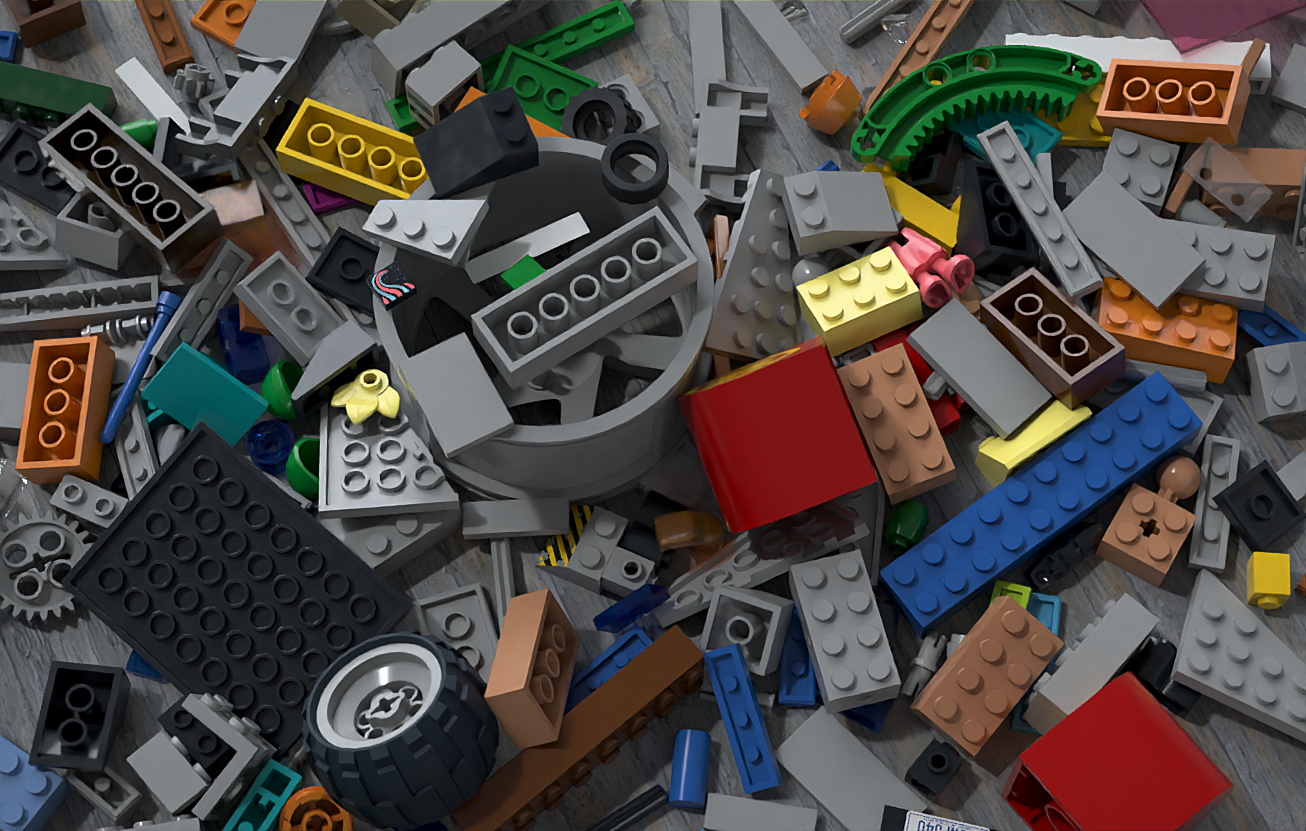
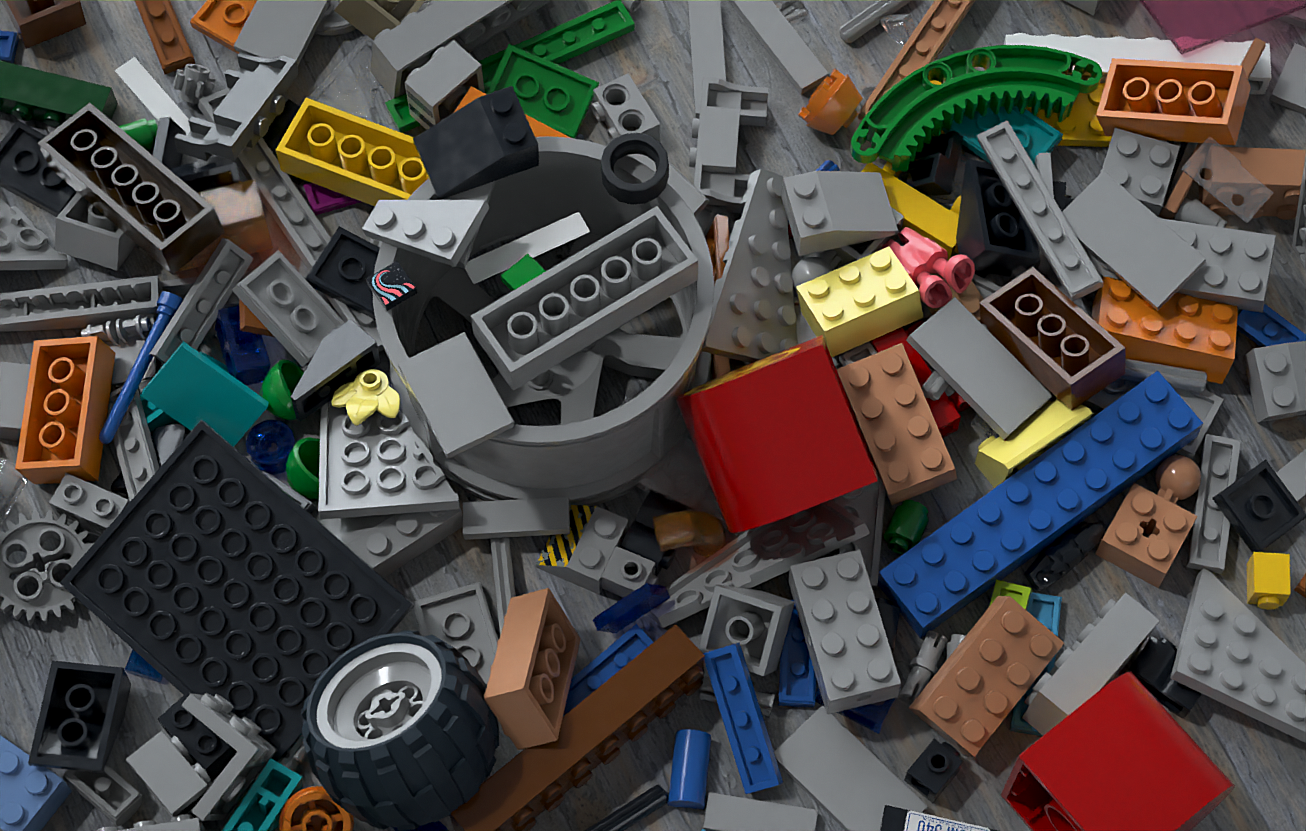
black tyre [560,86,638,146] -> none

